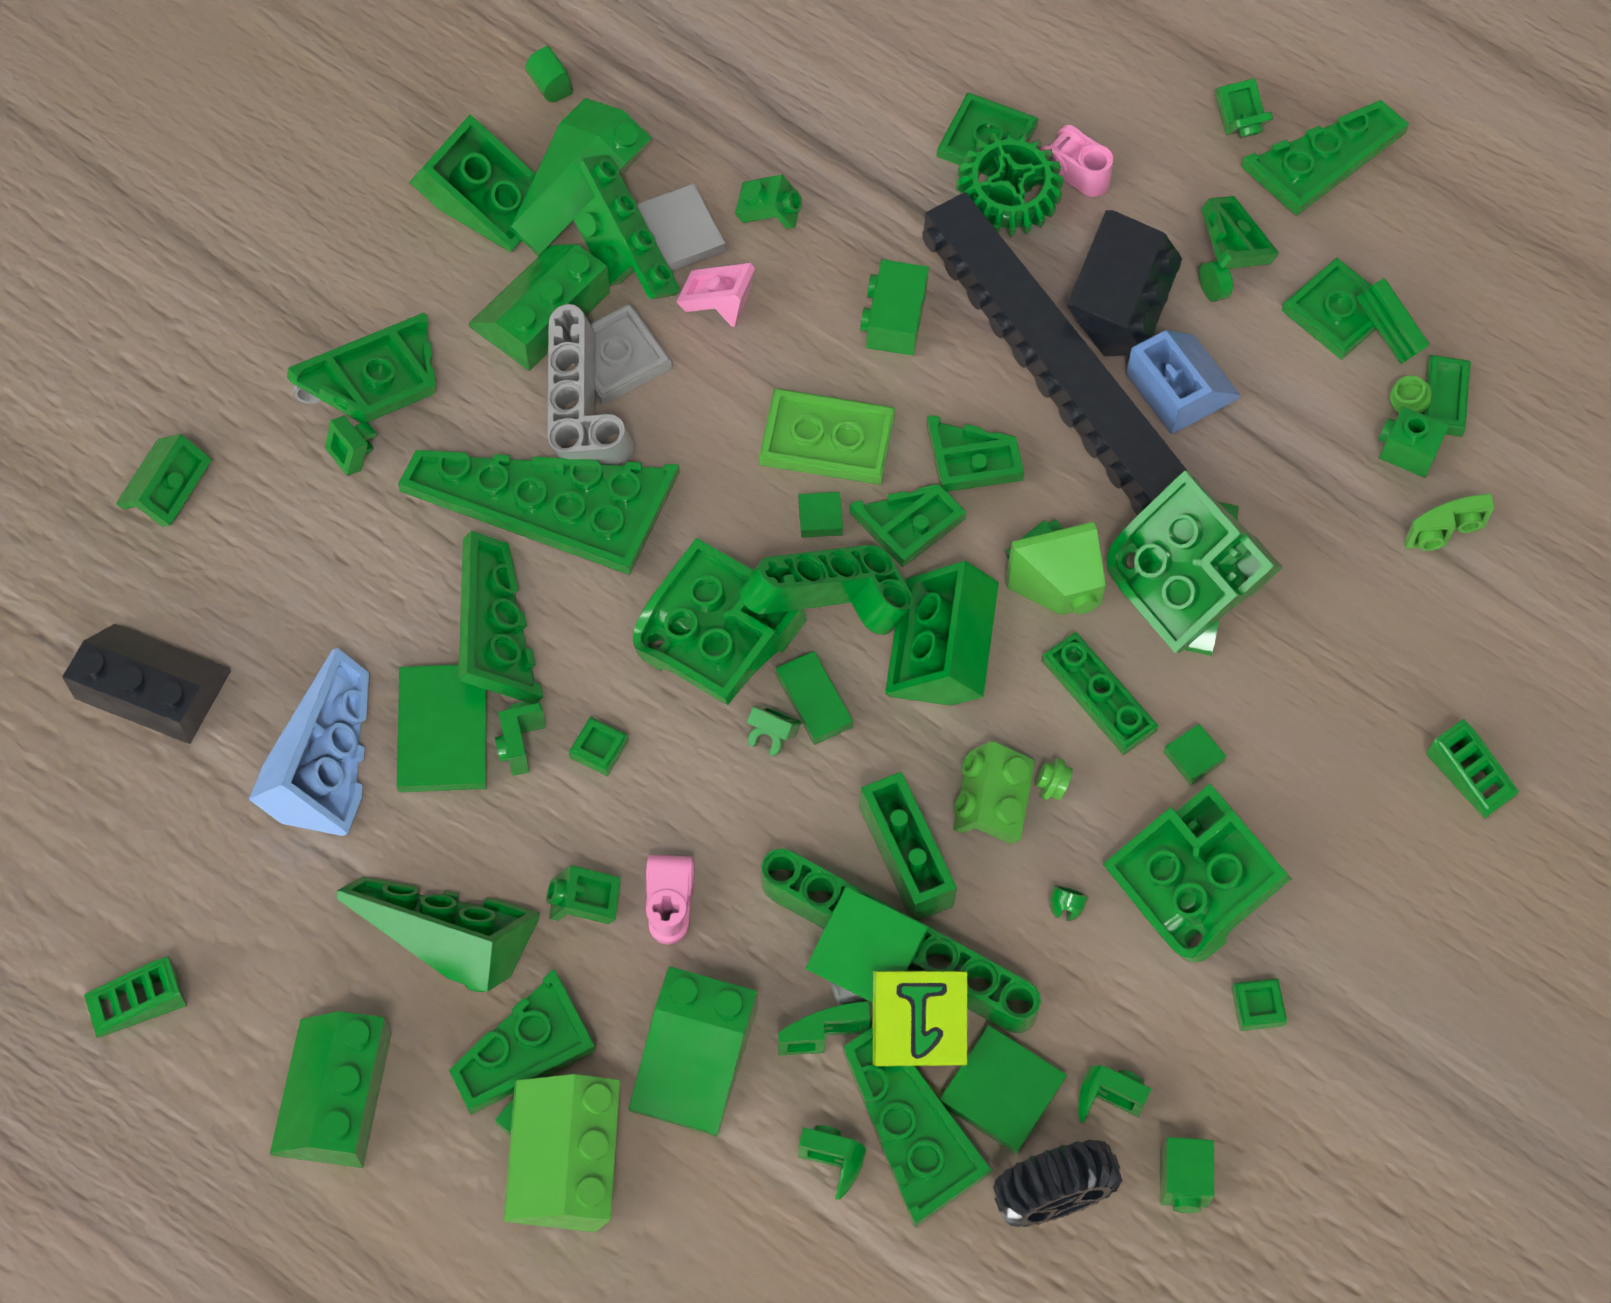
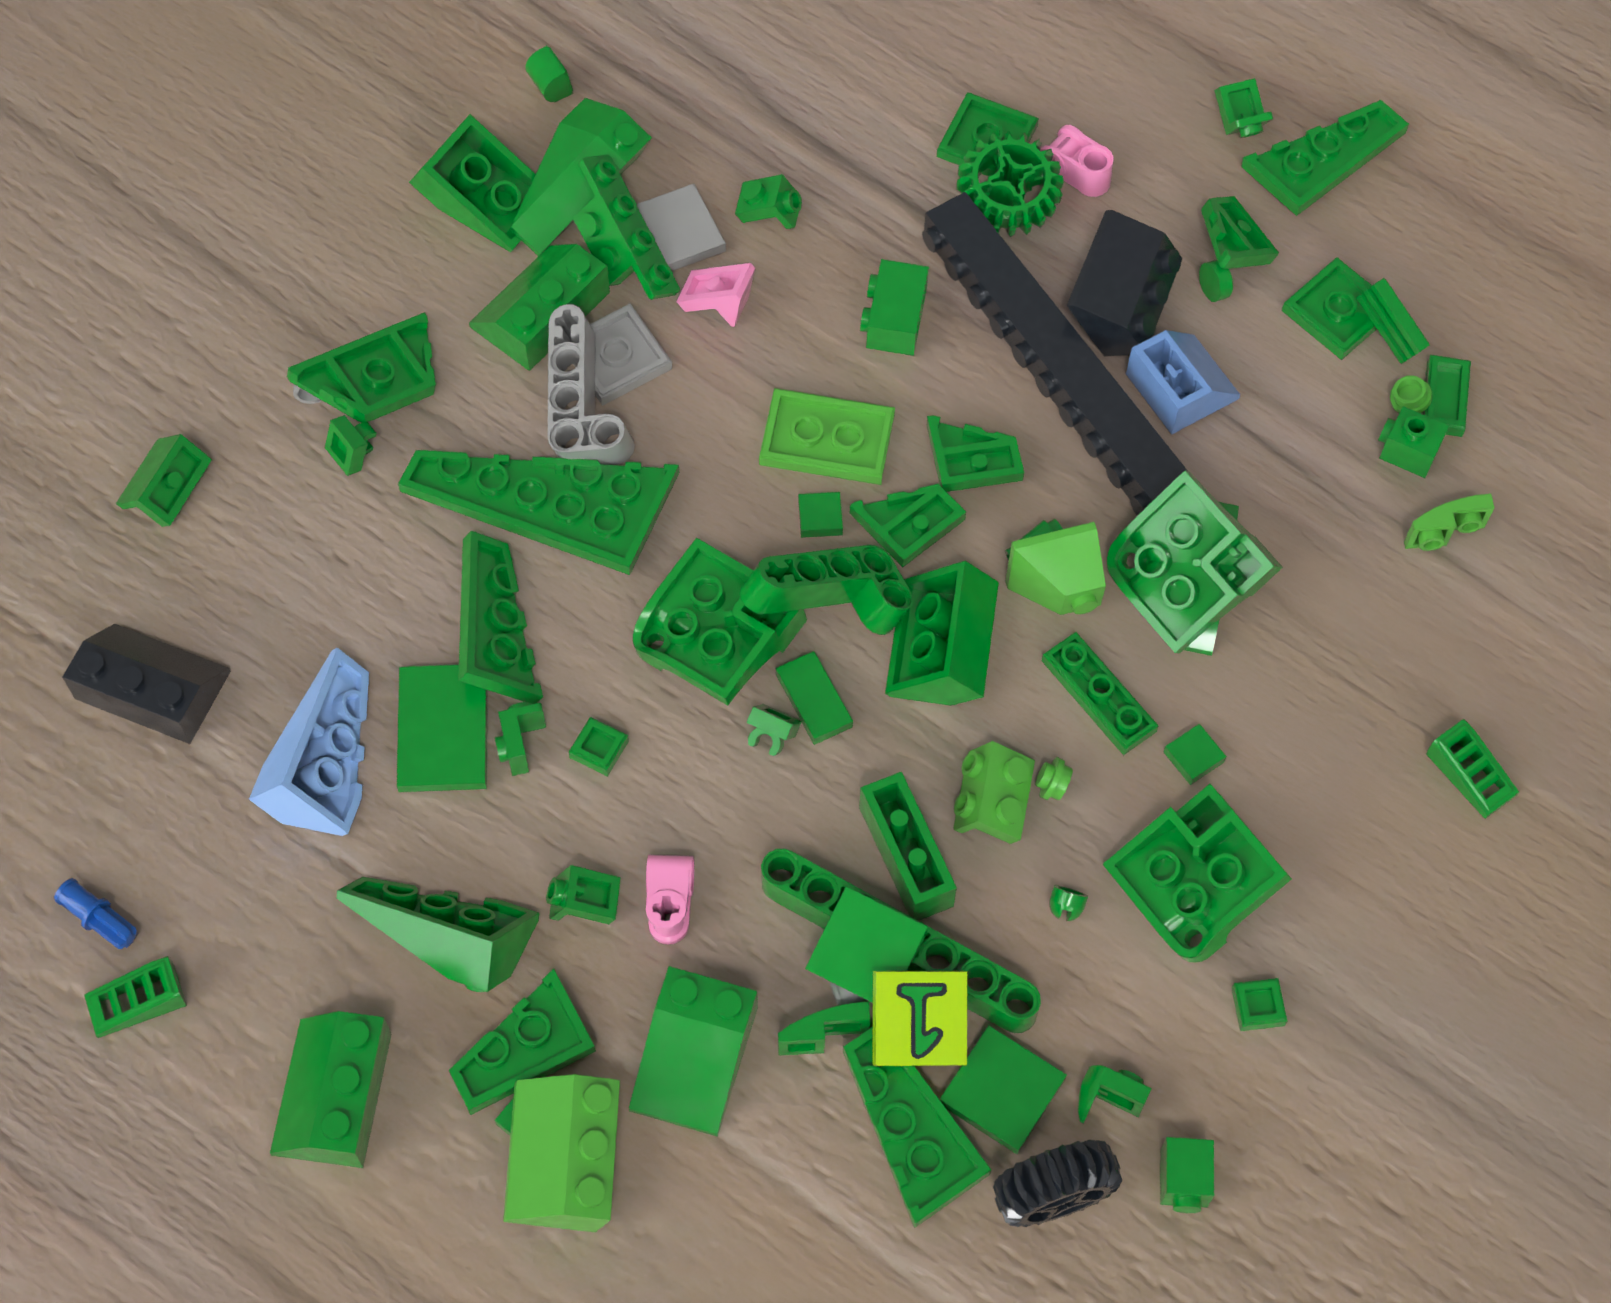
green plate [798,1125,867,1200] -> none
none -> blue axle [54,878,138,949]

